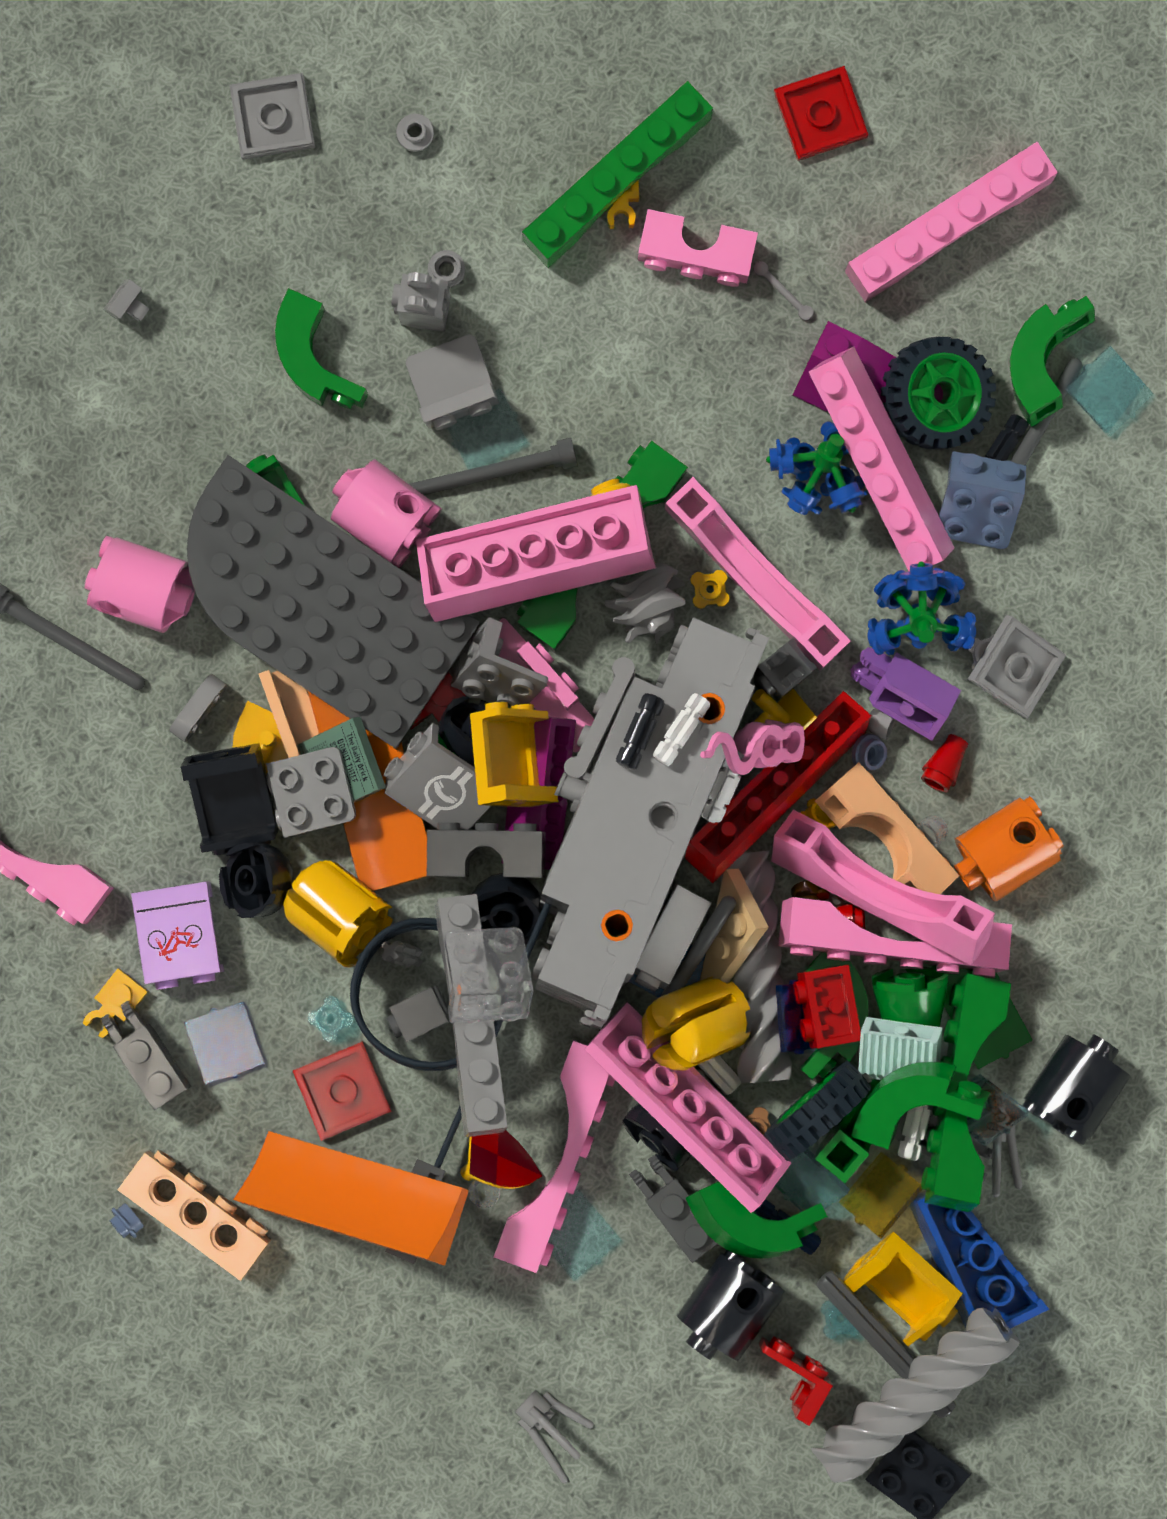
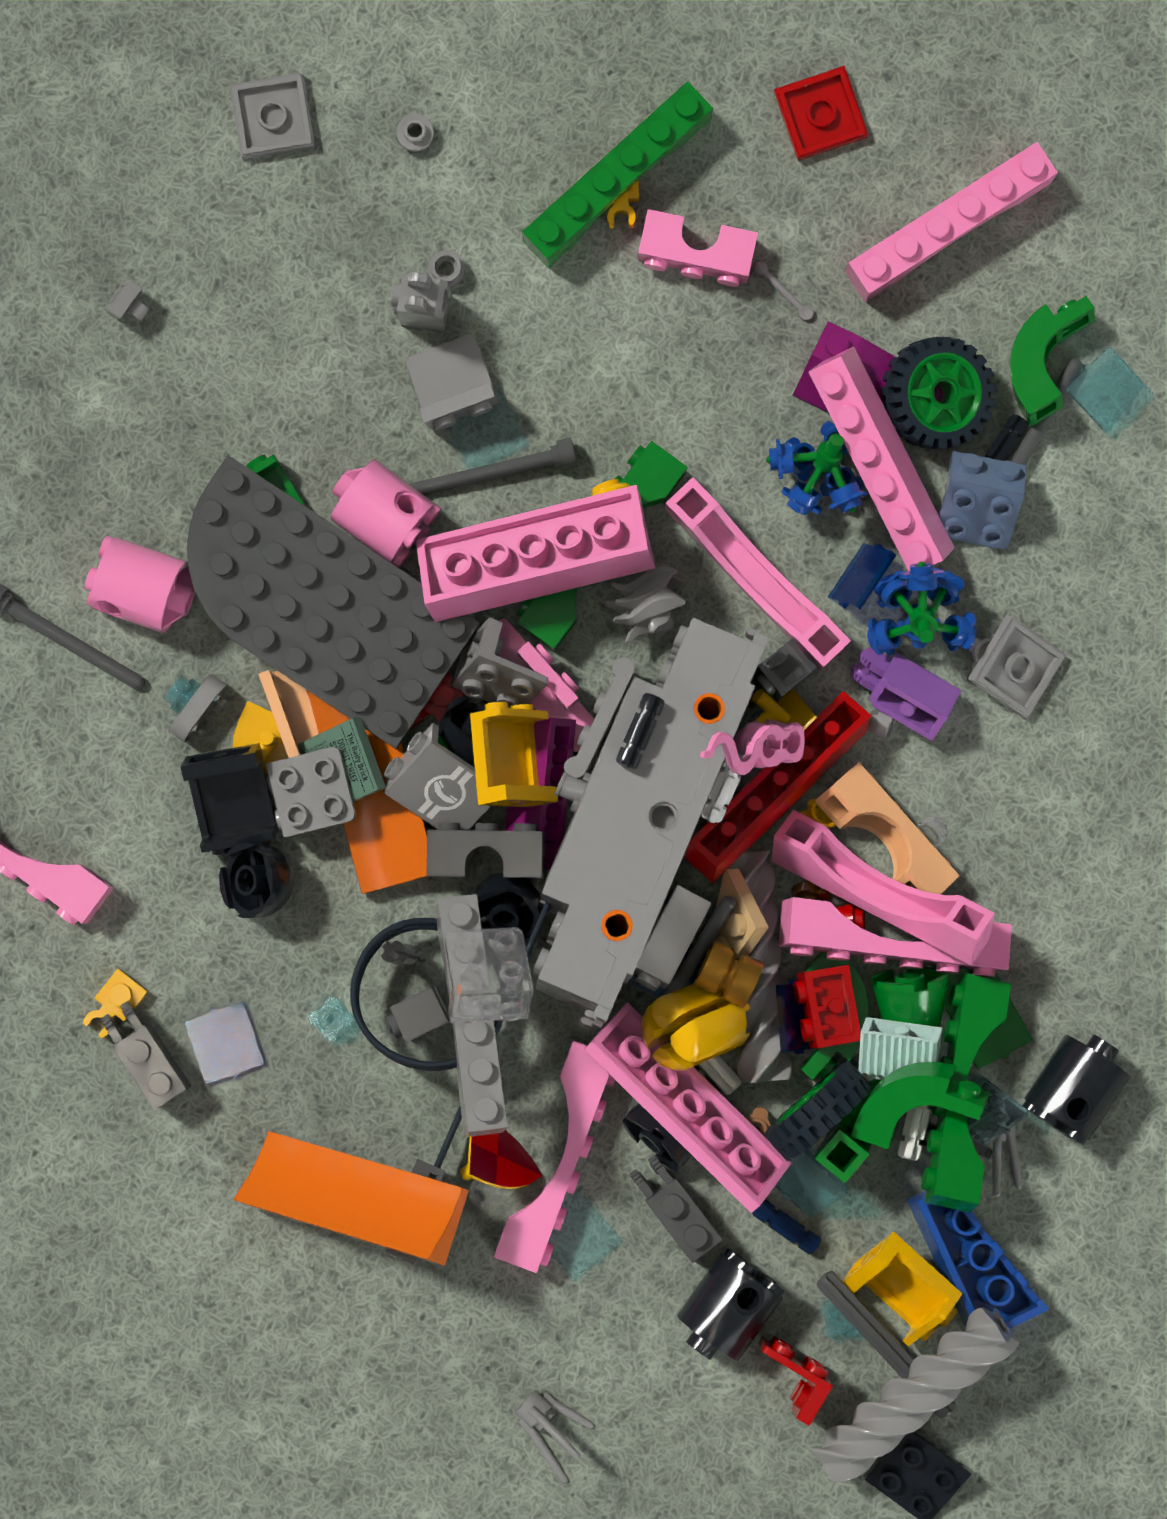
sand blue plate [109,1203,144,1238] -> none
light nougat brick [118,1150,271,1281] -> none
lavender panel [131,882,224,990] -> none
green arch [275,288,368,409] -> none
yellow cylinder [283,860,393,968] -> none
tile [293,1041,392,1141] -> none
white axle [653,693,710,766] -> none
green arch [685,1182,828,1259] -> none
yellow plate [690,570,730,609] -> none
clear yellow piece [839,1152,922,1239] -> none
sand blue plate [852,734,887,772] -> none
red cone [921,734,969,793] -> none
orange cylinder [954,796,1064,902] -> none
none -> clear light blue plate [164,675,197,711]
none -> pearl gold wheel [694,940,765,1008]
none -> clear blue piece [828,543,896,610]

